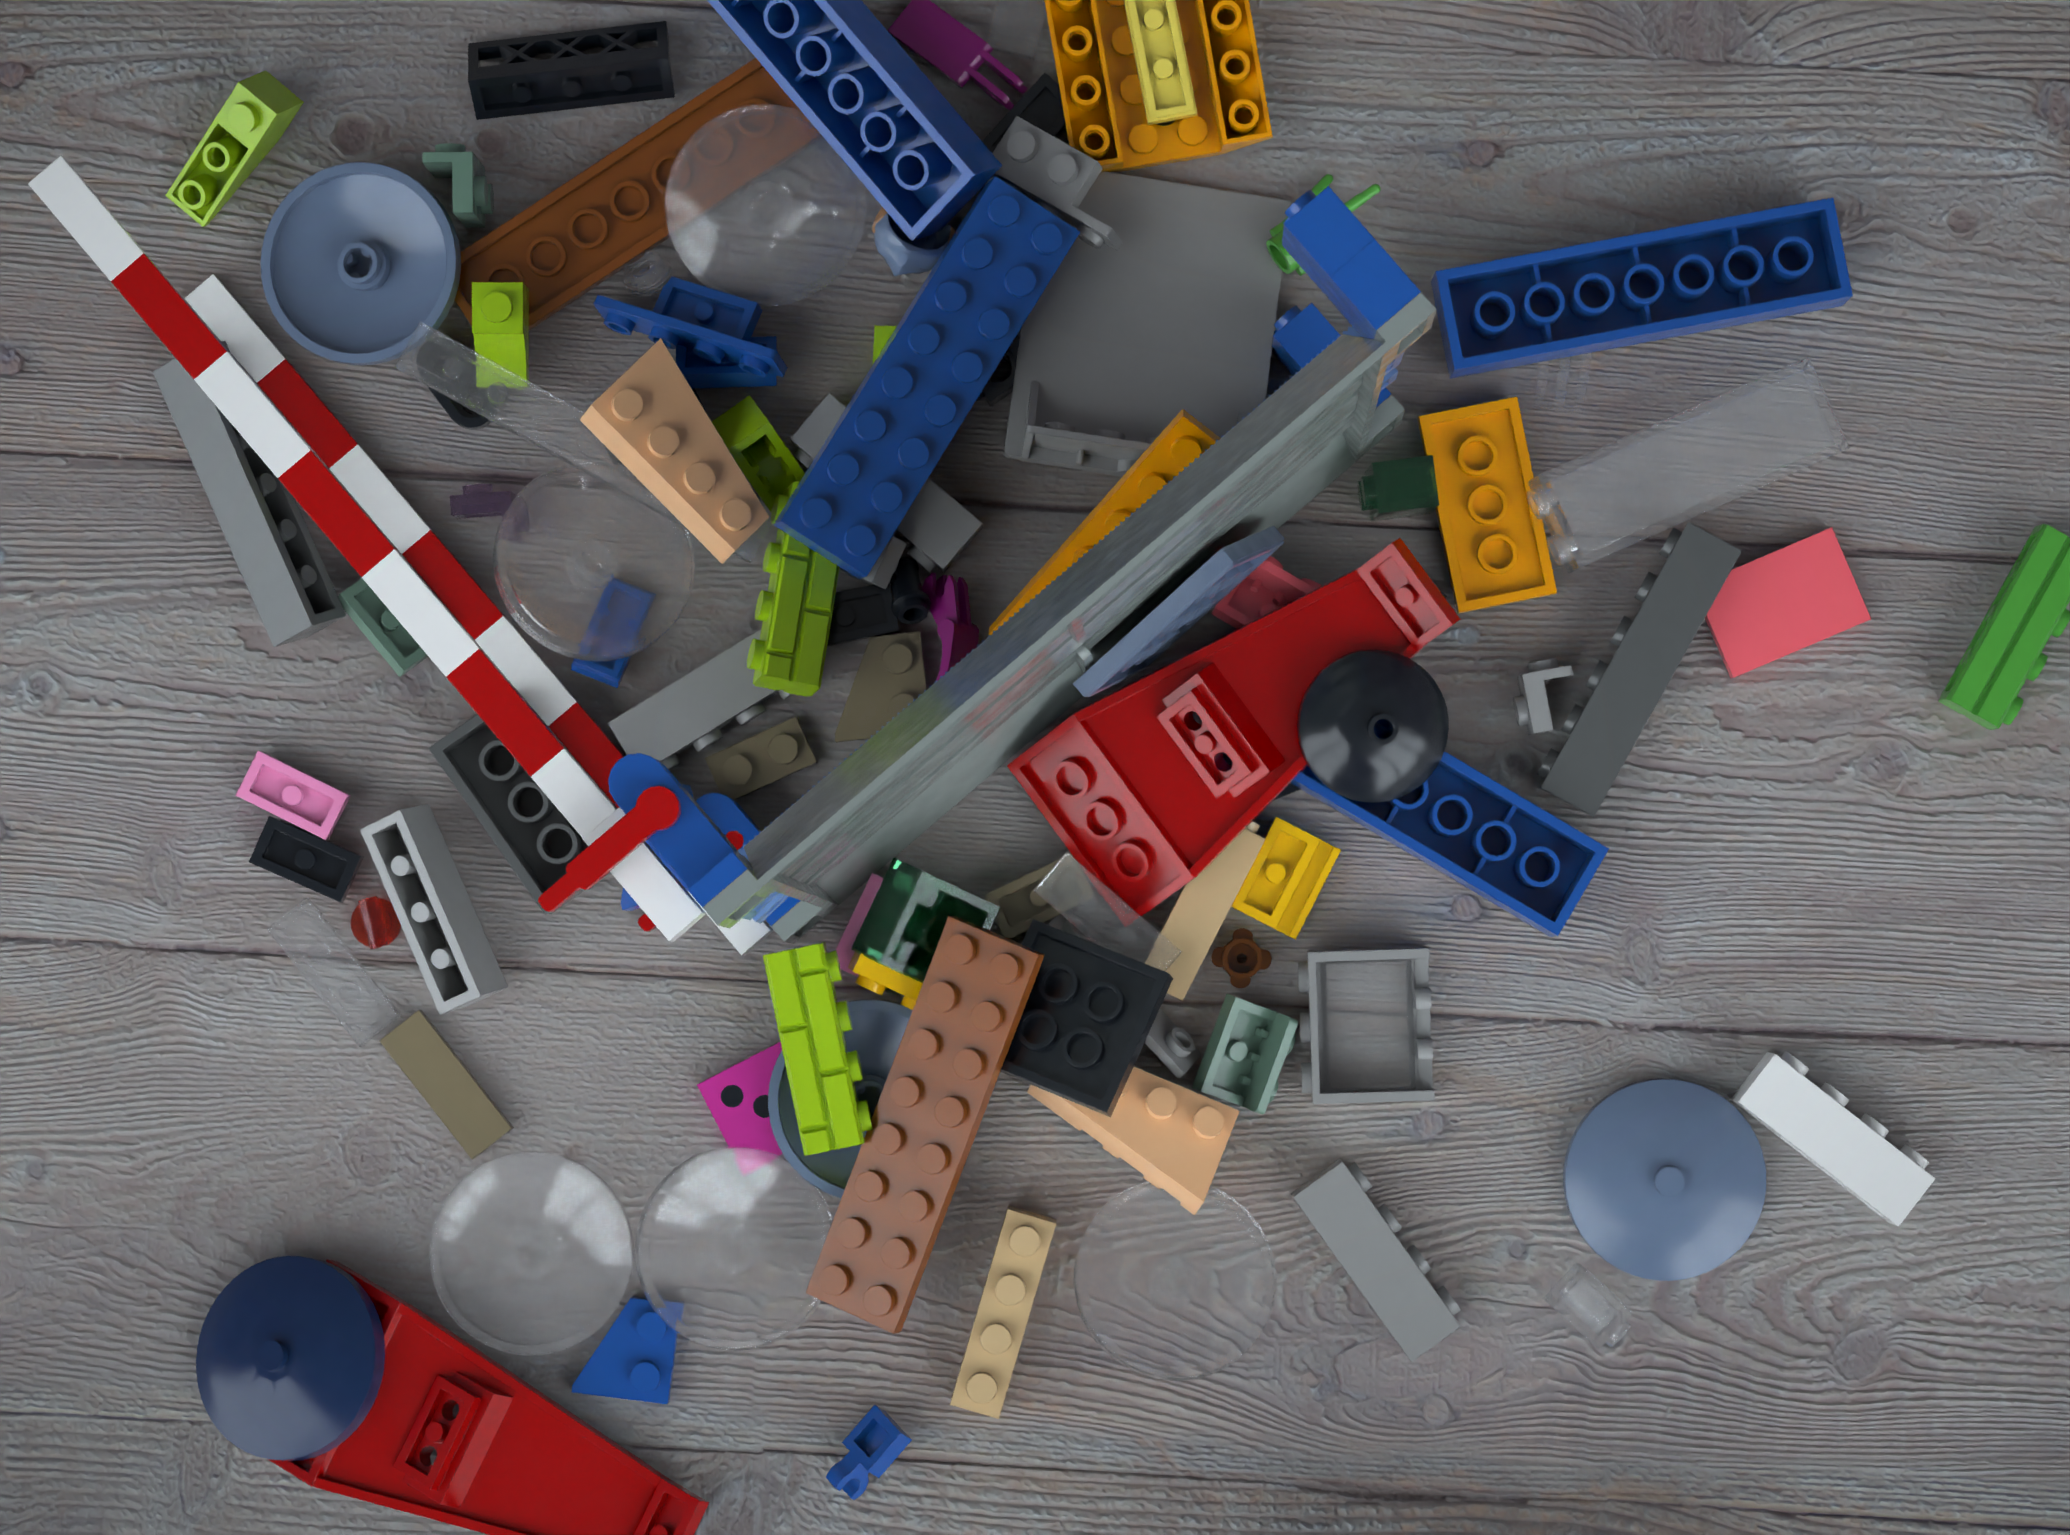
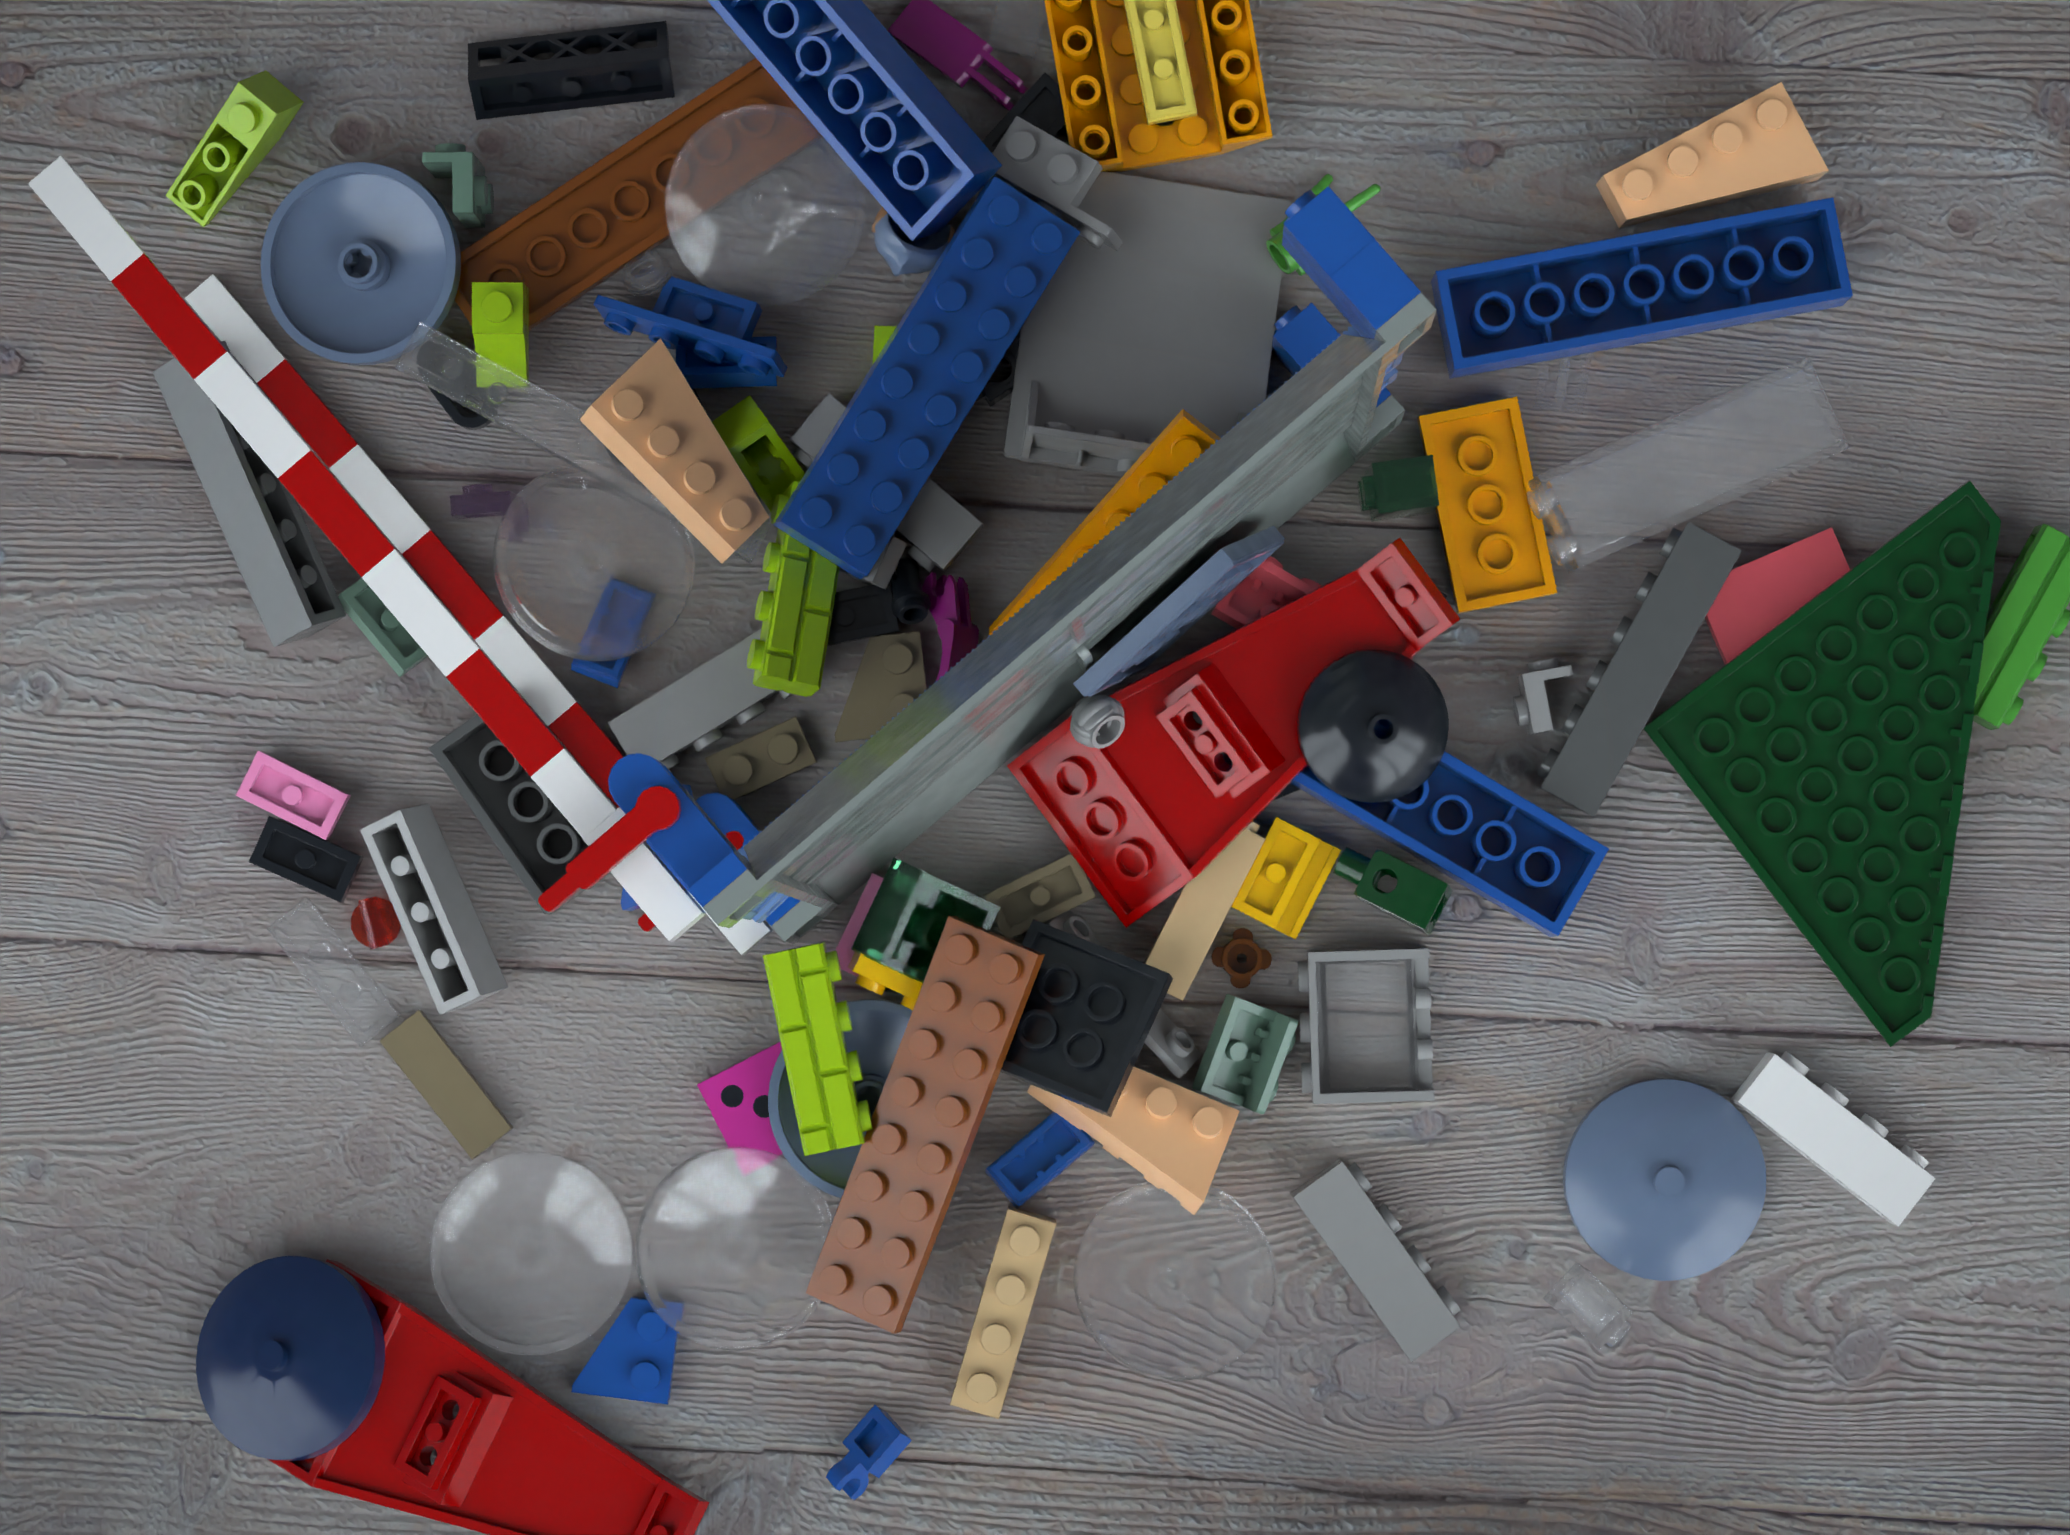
clear tile [1034,852,1182,972] -> none
none -> blue plate [985,1112,1095,1210]
none -> light grey piece [1070,695,1125,749]
none -> dark green torso [1333,847,1453,936]
none -> light nougat wedge [1596,82,1829,228]
none -> dark green plate [1643,480,2001,1047]

